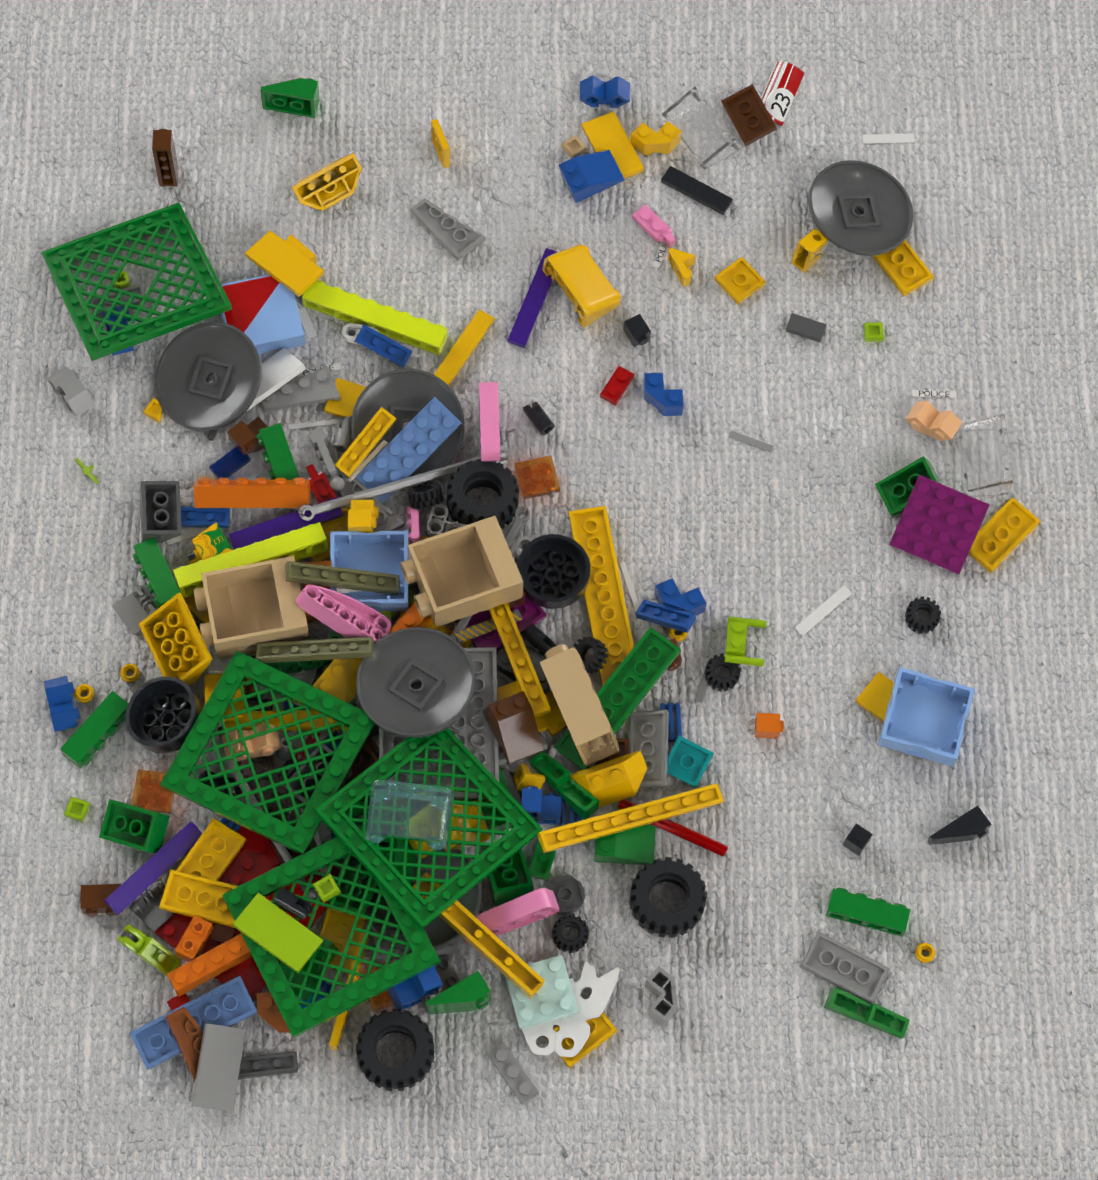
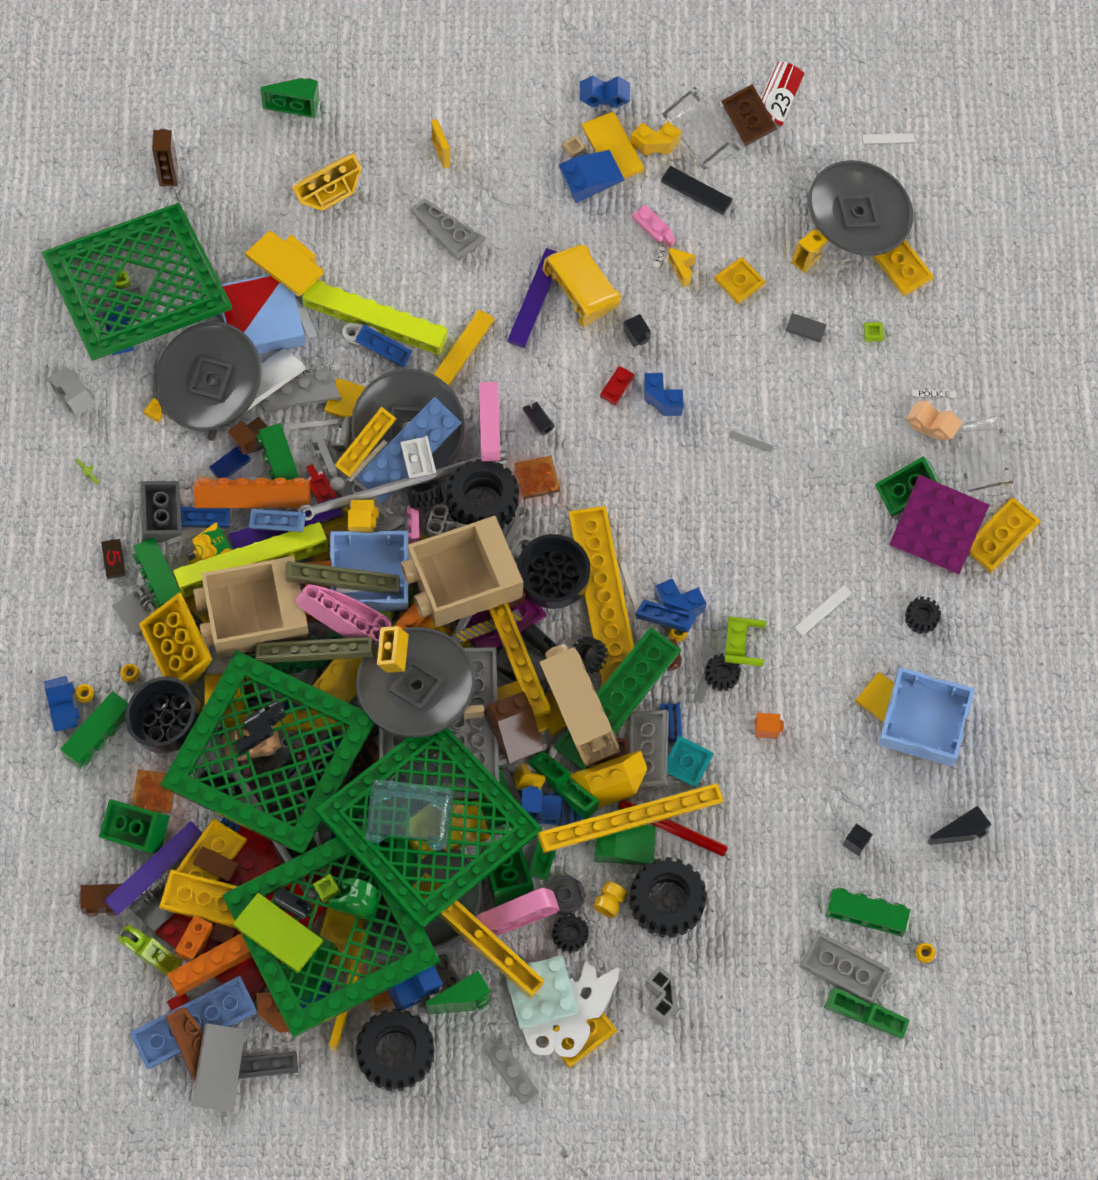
lime tile [64,796,91,822] -> none
none -> dark brown tile [101,539,126,579]
none -> reddish brown tile [193,846,238,882]
none -> black plate [235,699,286,756]
none -> medium blue plate [249,509,306,532]
none -> green helmet [329,878,377,916]
none -> yellow brick [377,626,409,673]
none -> white plate [400,436,436,480]
none -> tan tile [463,704,484,719]
none -> yellow wheel [592,881,628,918]

